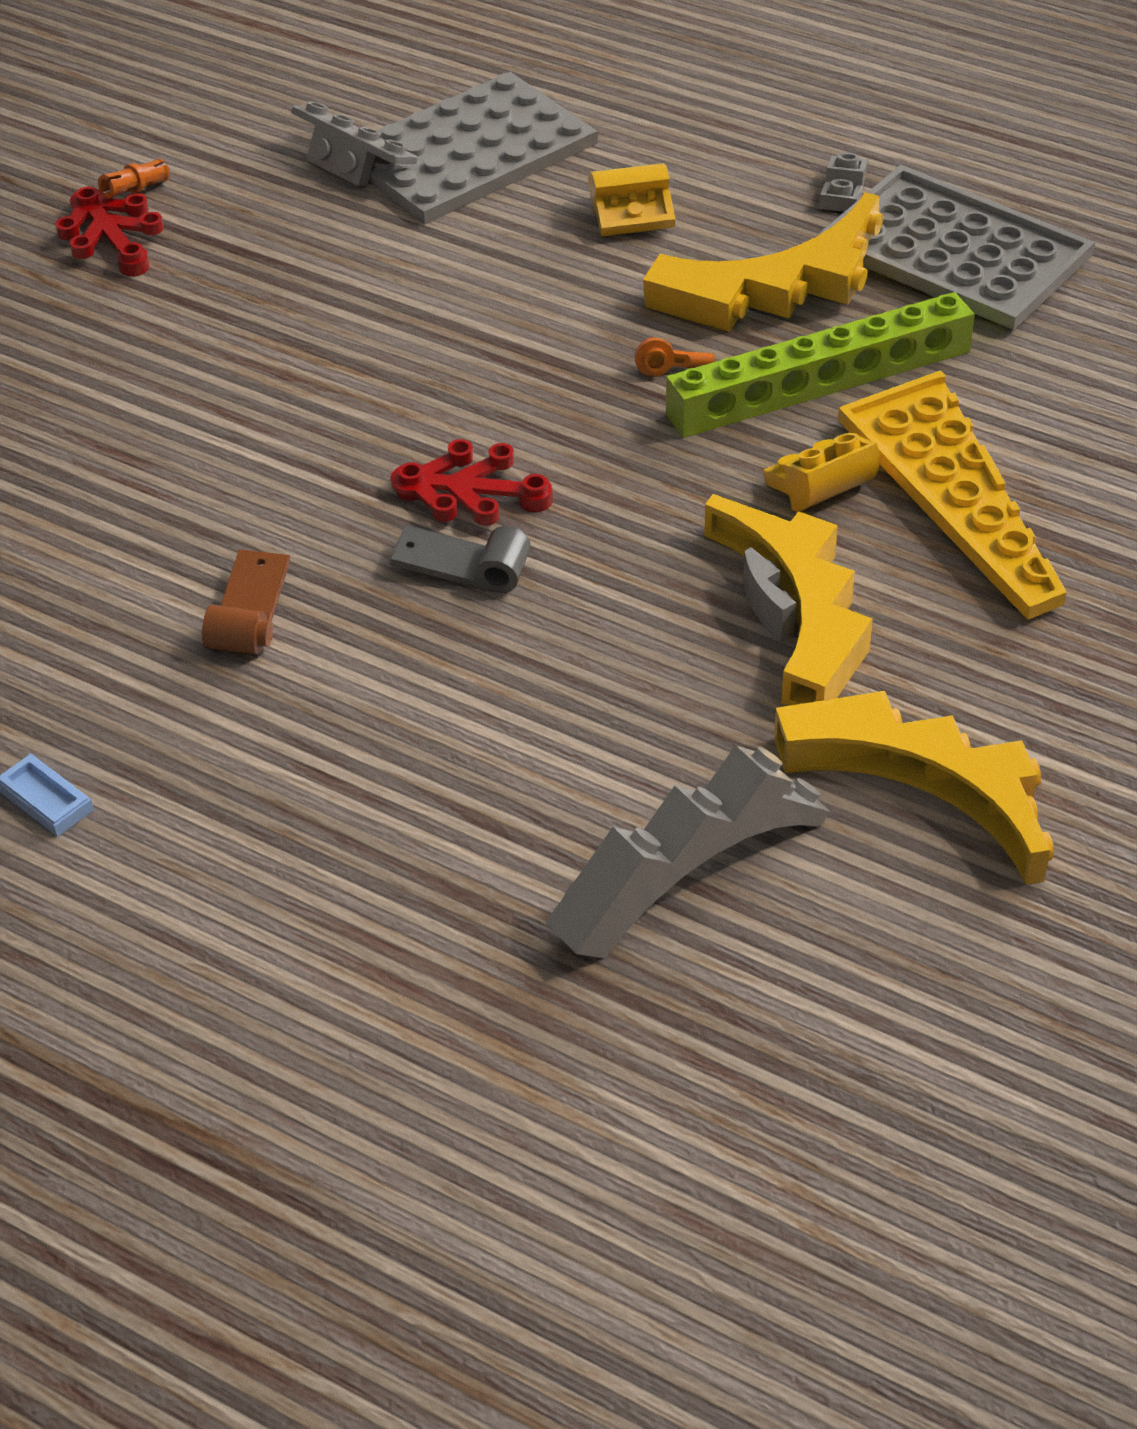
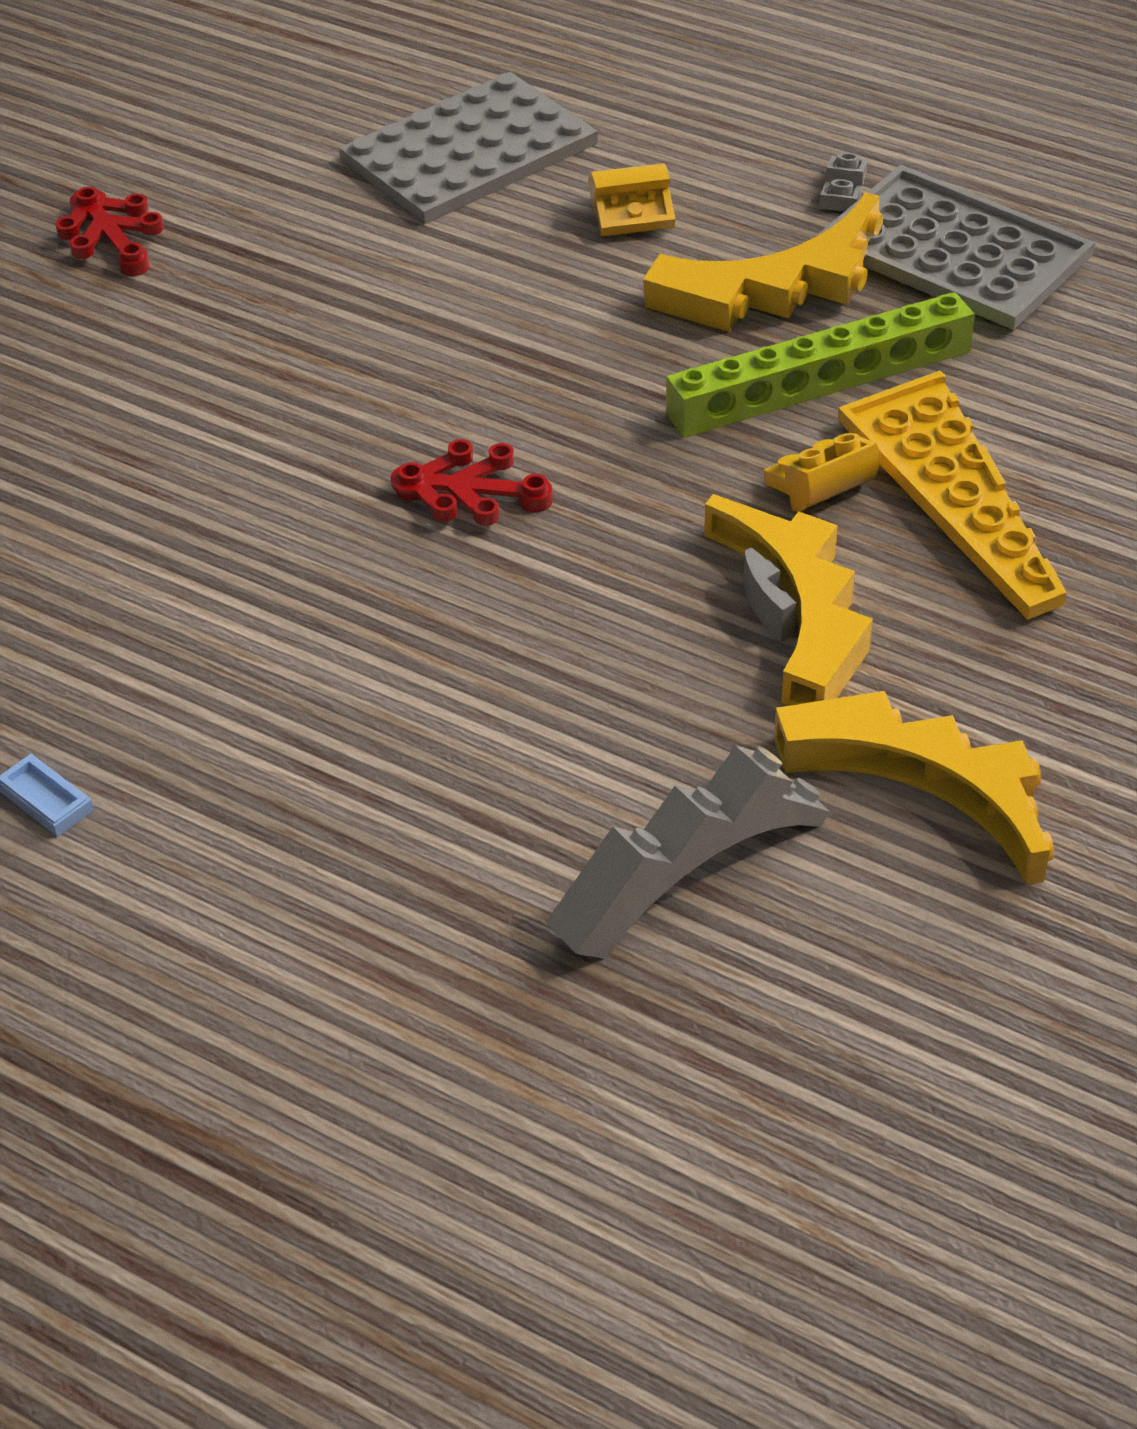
orange pin [98,158,170,198] -> none
dark orange door [202,549,290,655] -> none
light grey bracket [291,101,418,186] -> none
dark grey door [390,525,531,593] -> none
orange plate [634,337,715,377] -> none

